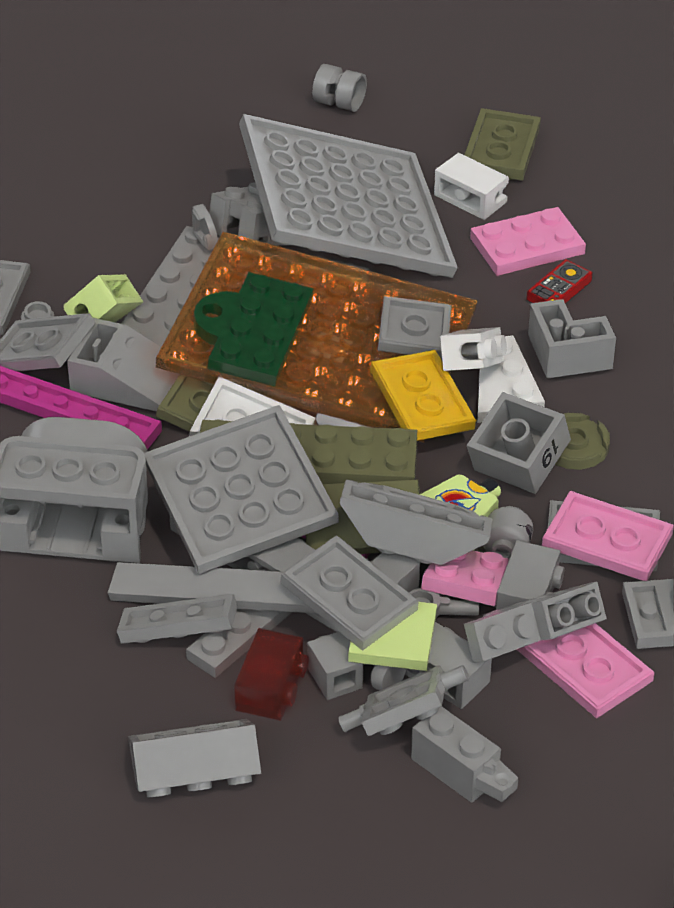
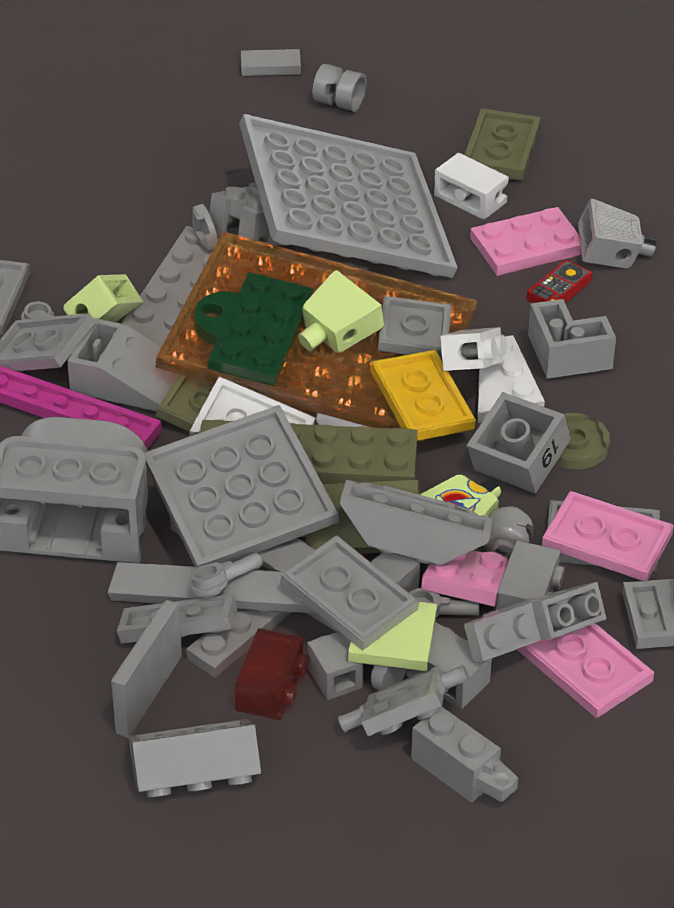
none -> light grey tile [111,599,182,738]
none -> light grey plate [189,552,263,598]
none -> light grey tile [241,49,301,76]
none -> yellowish green torso [298,270,384,352]
none -> light grey torso [578,198,656,269]

